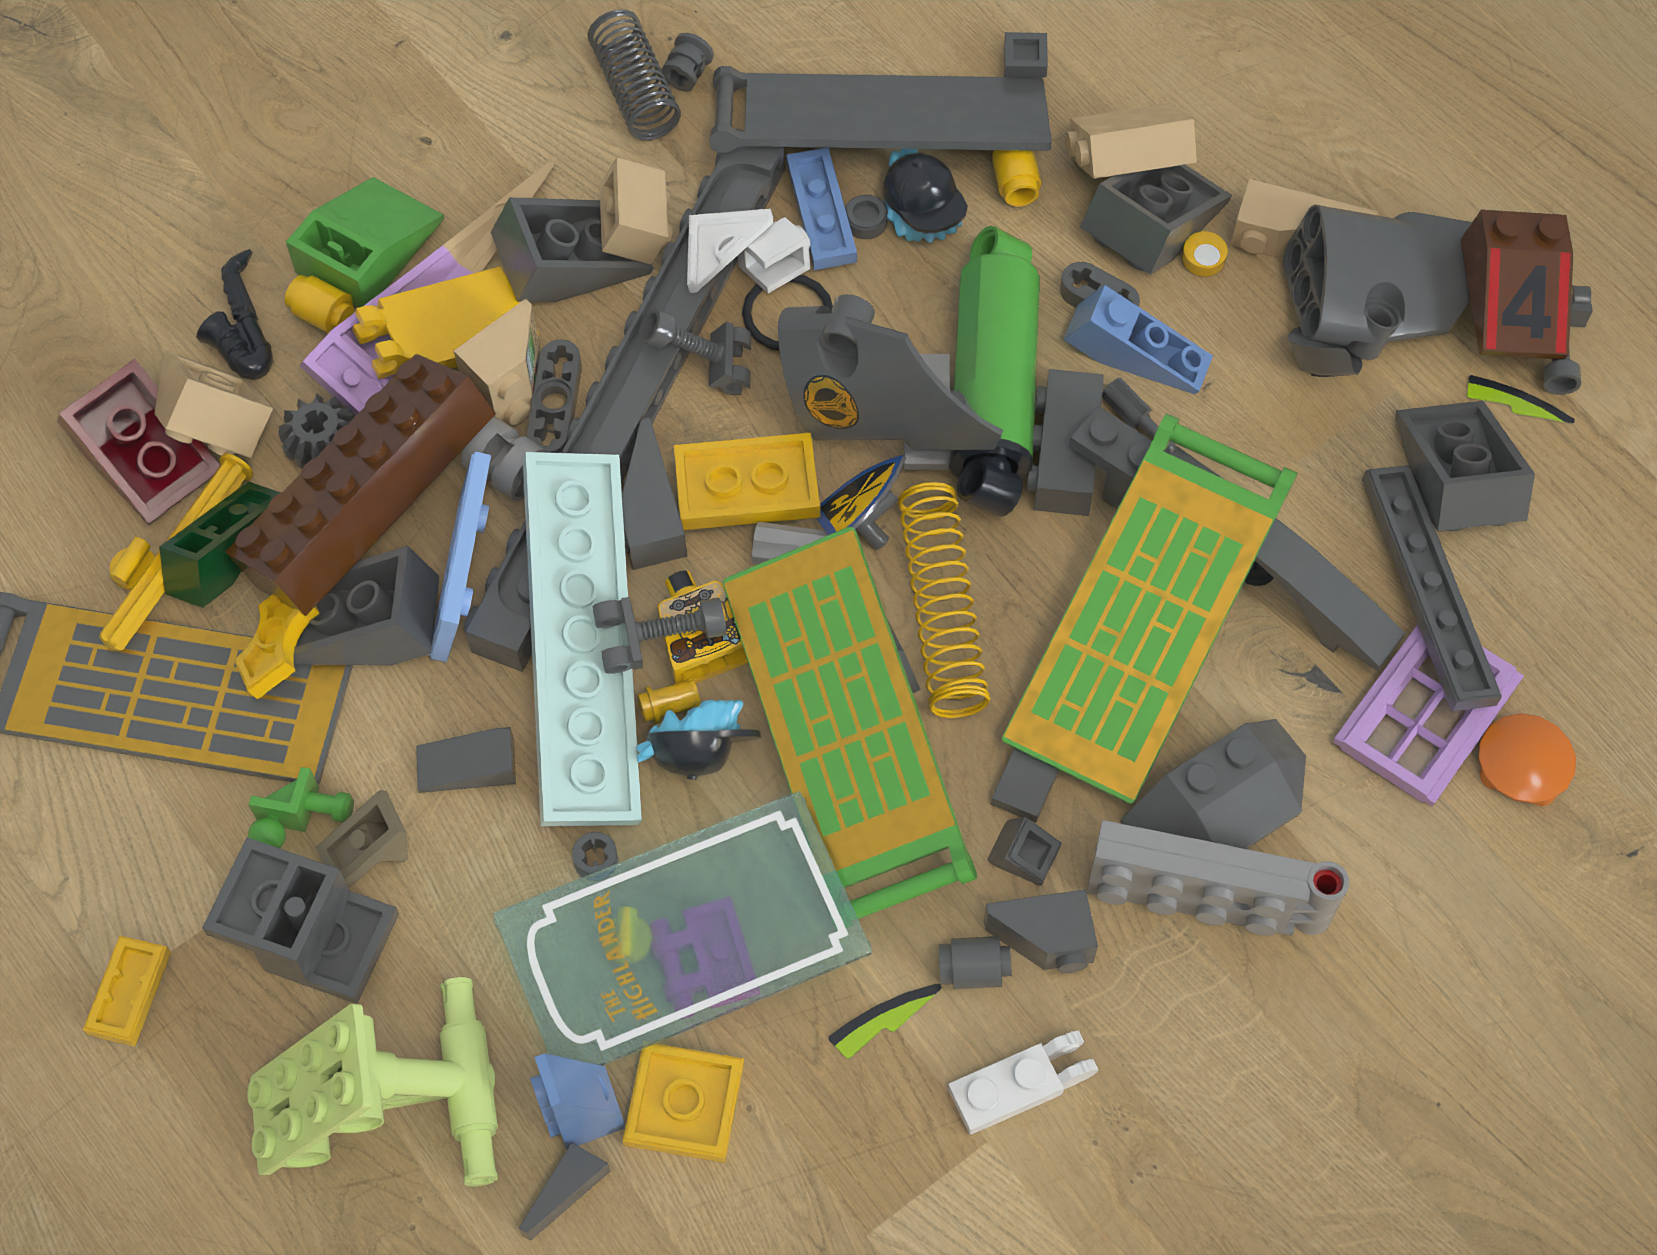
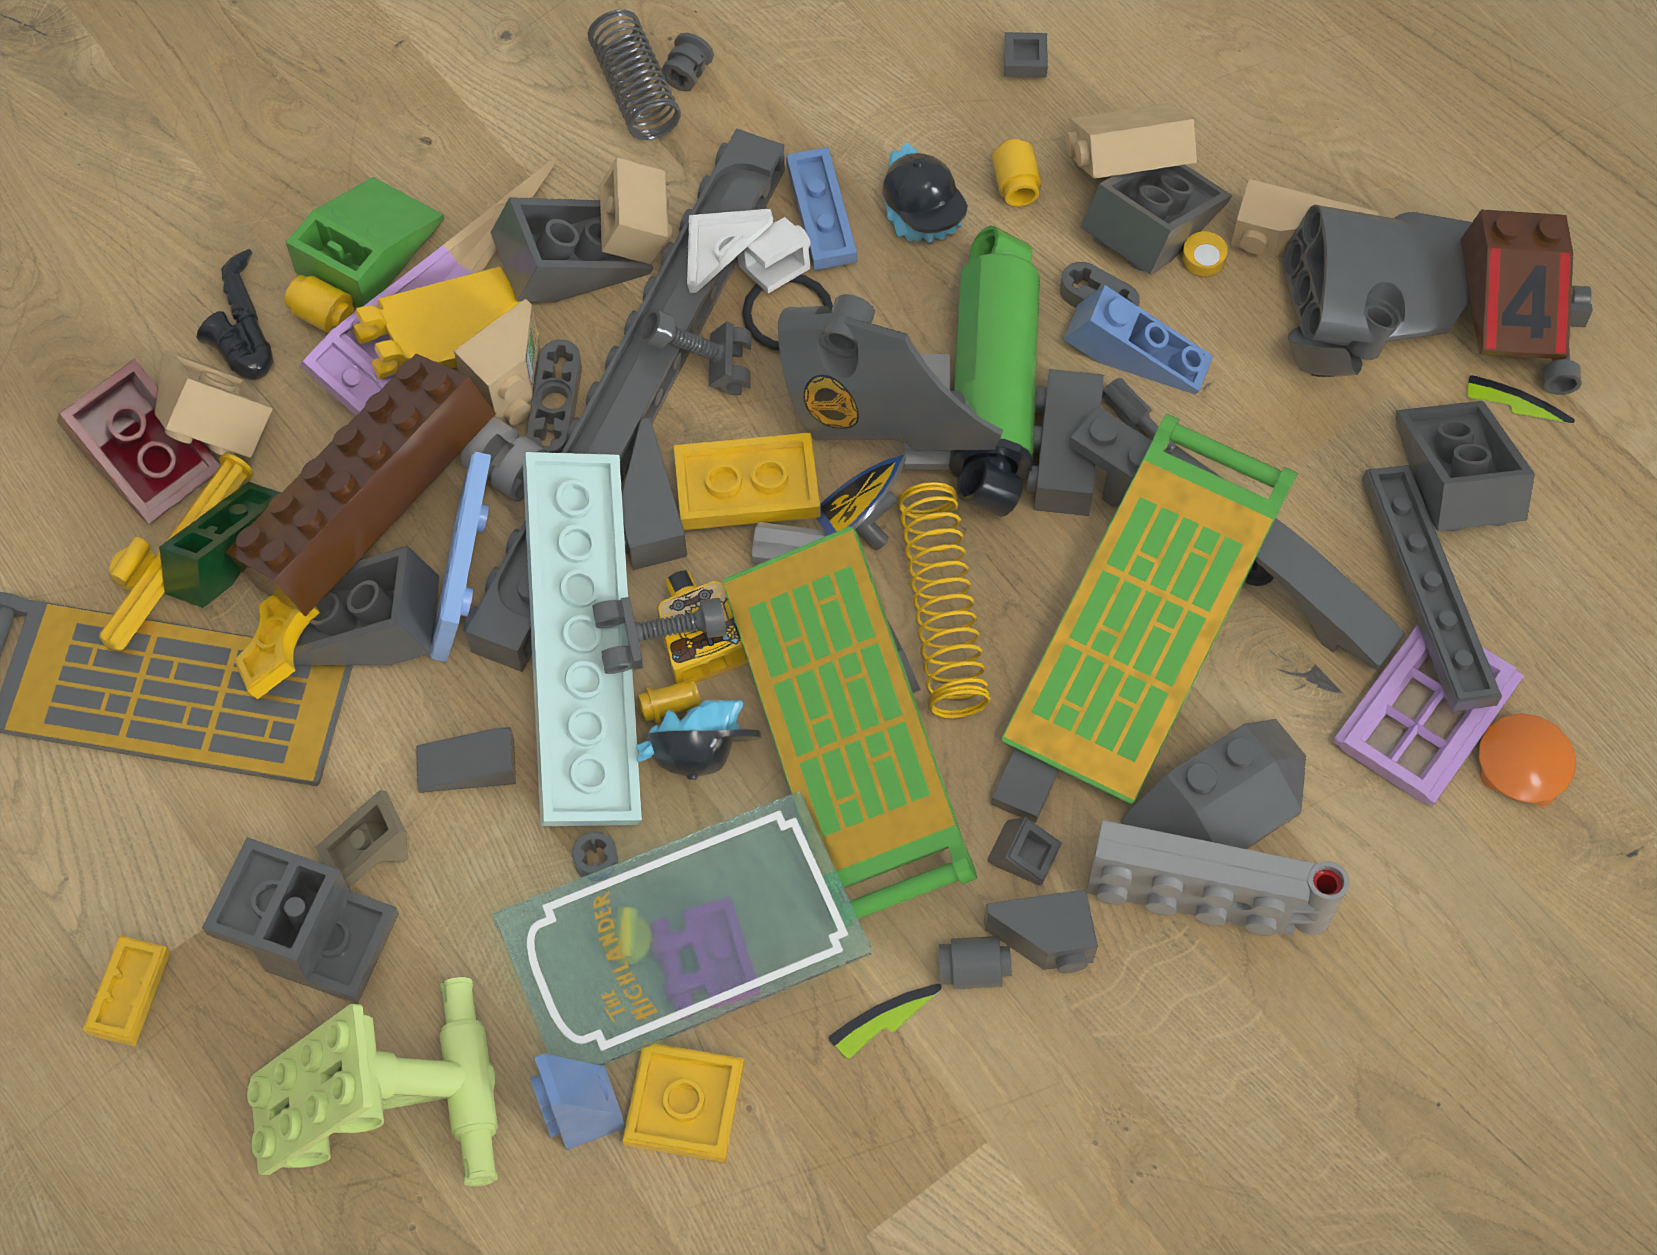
bright green piece [248,767,354,848] -> none
dark grey gear [279,394,354,469] -> none
dark grey piece [519,1143,611,1241] -> none
dark grey flag [709,66,1052,153] -> none
dark grey tile [845,195,888,239] -> none
white hinge [948,1030,1099,1135] -> none

